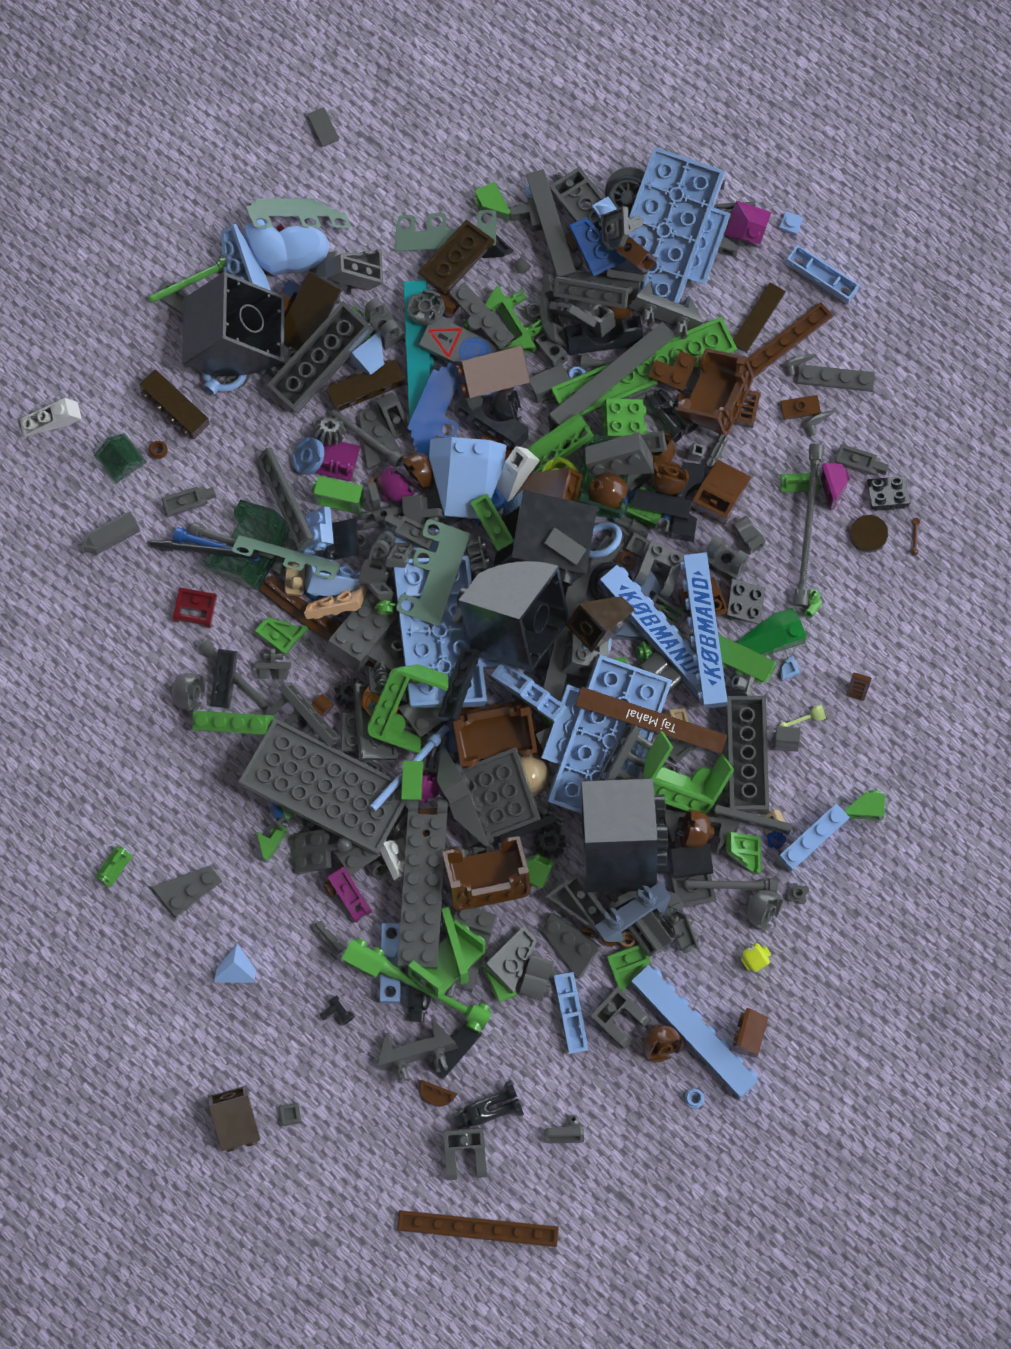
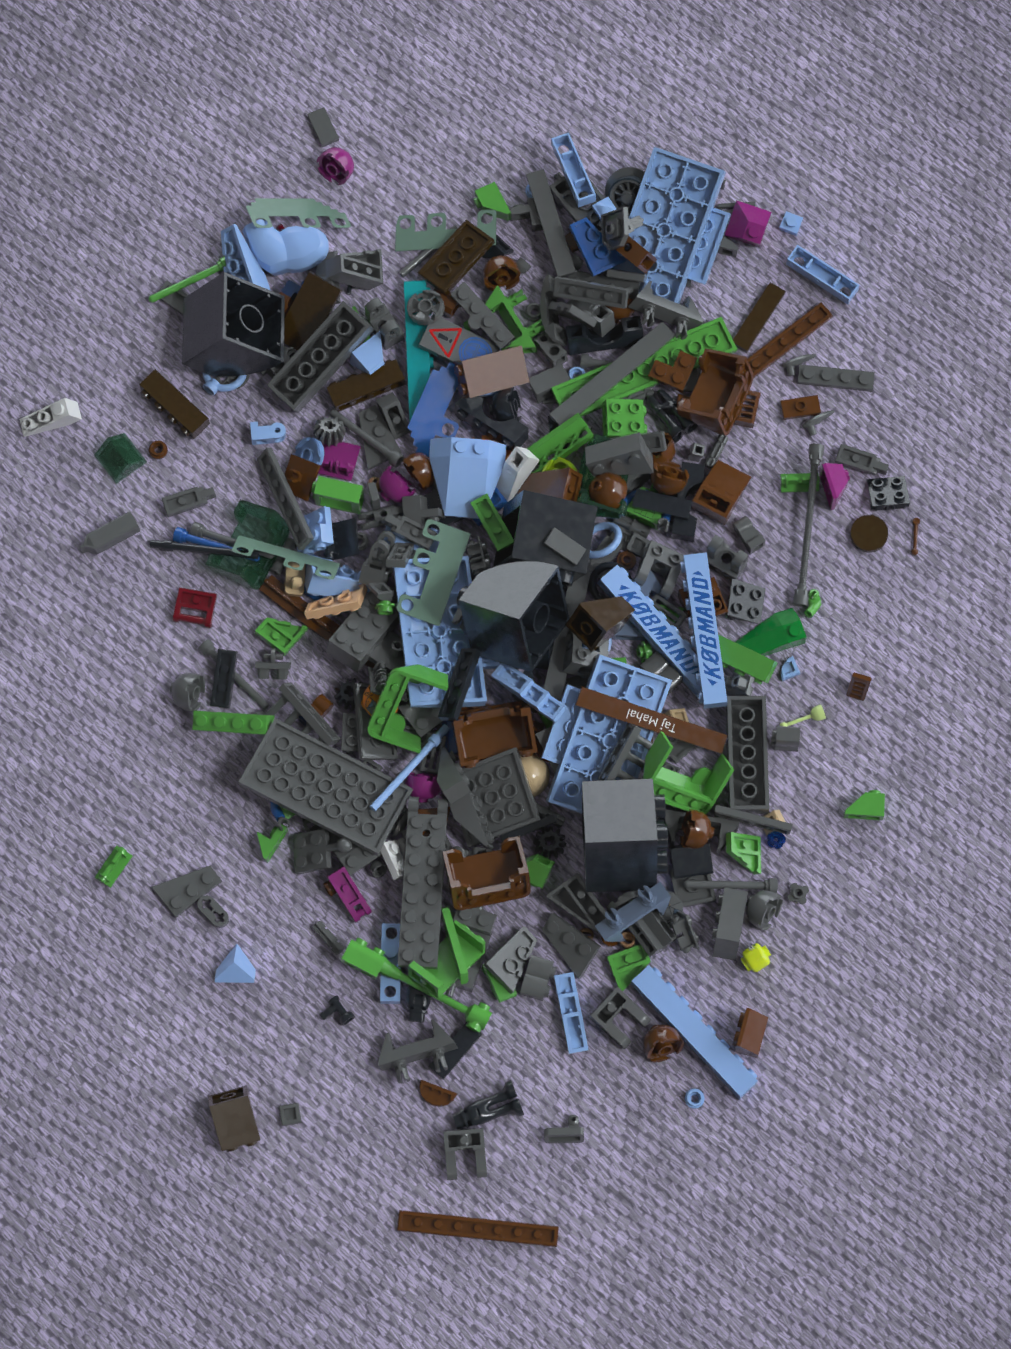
bright green tile [401,761,423,801] -> none
light blue brick [777,803,850,872] -> none
none -> dark grey beam [197,895,229,928]
none -> light blue leg [250,422,286,445]
none -> reddish brown piece [284,454,321,501]
none -> magenta cylinder [317,147,354,185]
none -> dark grey bar [399,225,458,278]
none -> reddish brown cylinder [483,256,520,291]
none -> light blue piece [551,132,596,208]
none -> dark grey wedge [712,887,748,961]

